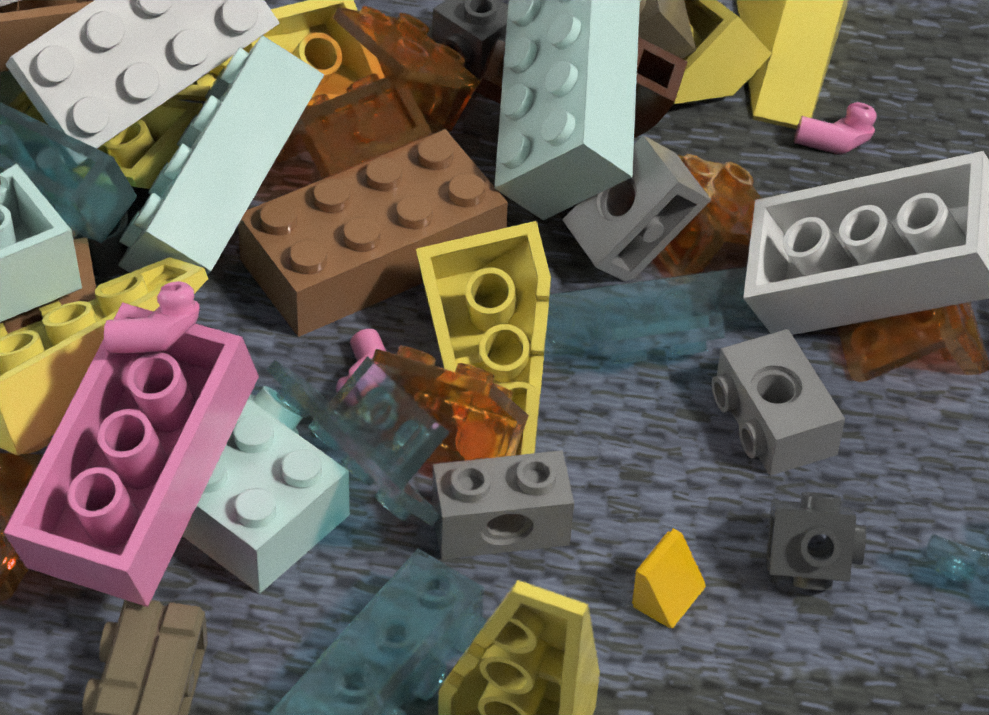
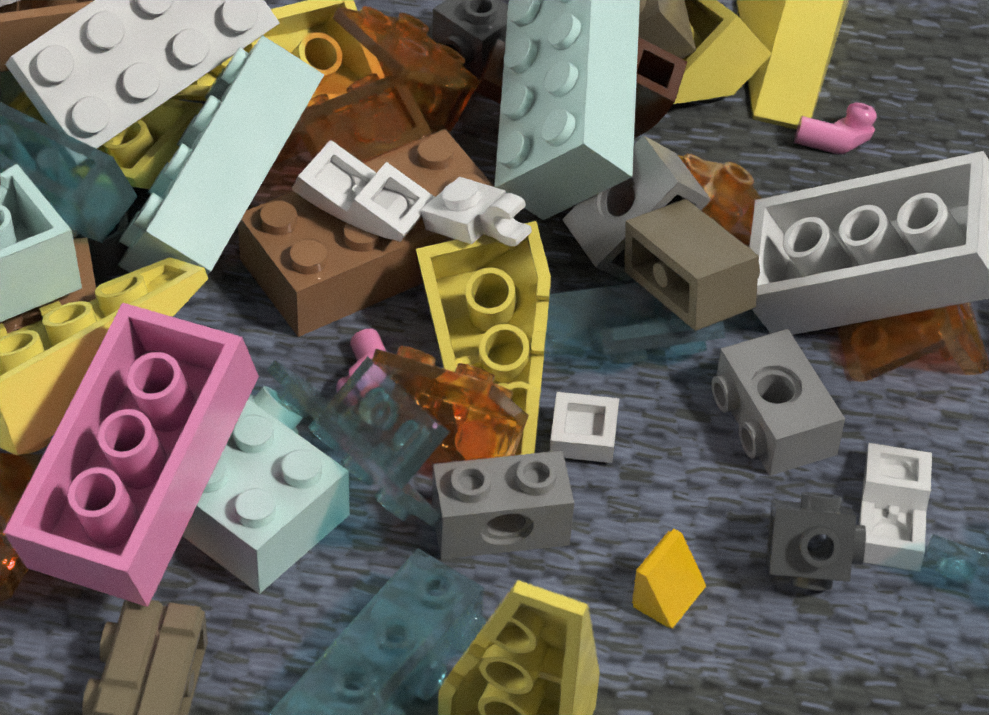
bright pink arm [104,282,199,354] -> none
none -> white slope [292,140,435,242]
none -> white plate [421,177,532,246]
none -> white plate [549,392,619,463]
none -> dark tan brick [625,199,760,331]
none -> white slope [859,443,932,572]

